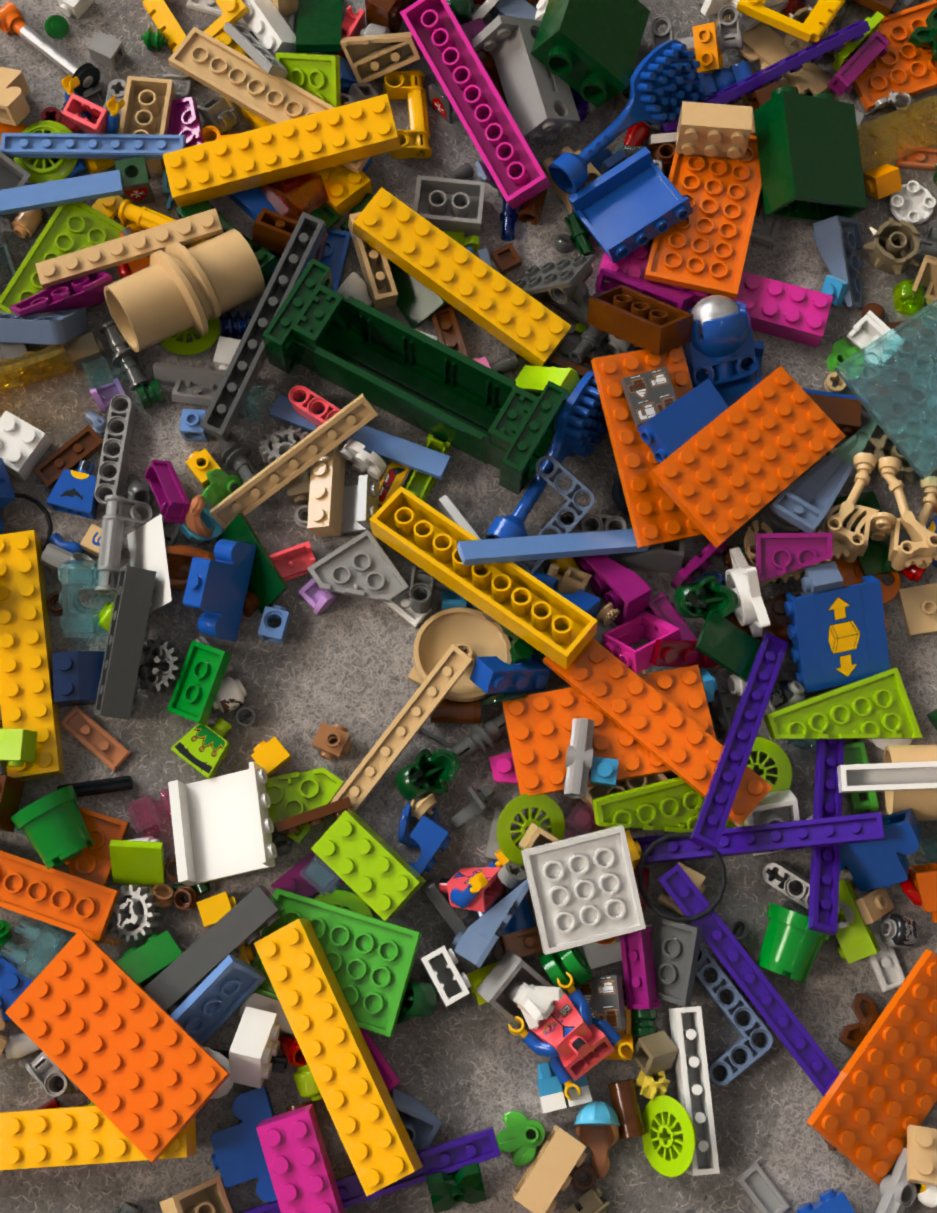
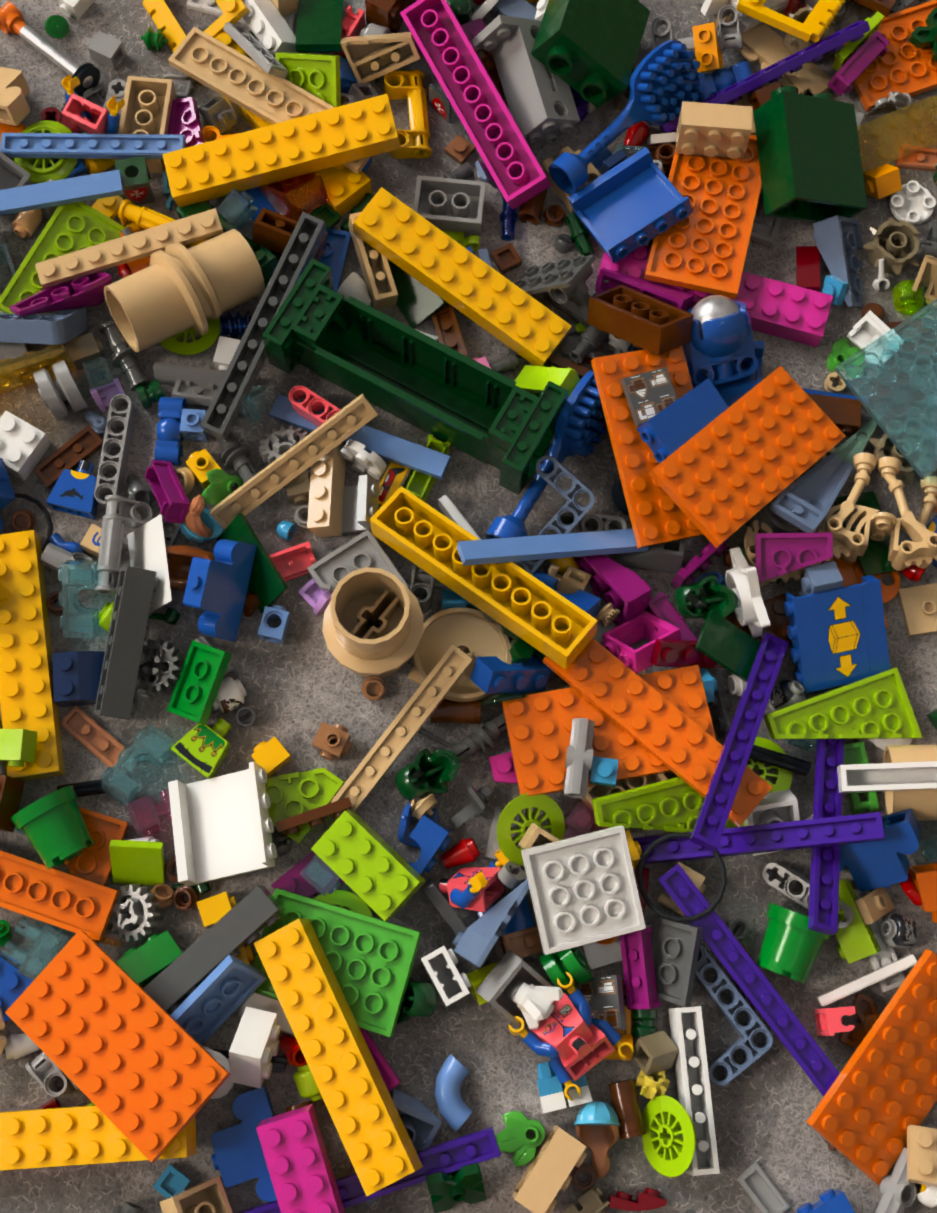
none -> reddish brown plate [11,509,36,532]
none -> light grey wheel [33,359,88,421]
none -> clear light blue arch [101,724,174,807]
none -> dark green hand [148,608,181,625]
none -> dark azure plate [153,1163,192,1198]
none -> blue piece [154,397,187,466]
none -> tan hat [175,467,195,495]
none -> clear light blue brick [216,188,258,229]
none -> dark azure hinge [276,520,297,542]
none -> tan piece [322,567,424,678]
none -> medium nougat plate [361,676,386,700]
none -> medium blue cylinder [434,1054,473,1132]
none -> red cone [441,837,480,869]
none -> medium nougat plate [444,134,476,165]
none -> reddish brown plate [543,205,566,227]
none -> dark red slope [608,1187,667,1211]
none -> black axle [749,745,811,776]
none -> dark red slope [796,246,820,290]
none -> coral hinge [814,1006,856,1036]
none -> white tile [816,954,917,1007]
none -> white hand [872,259,890,291]

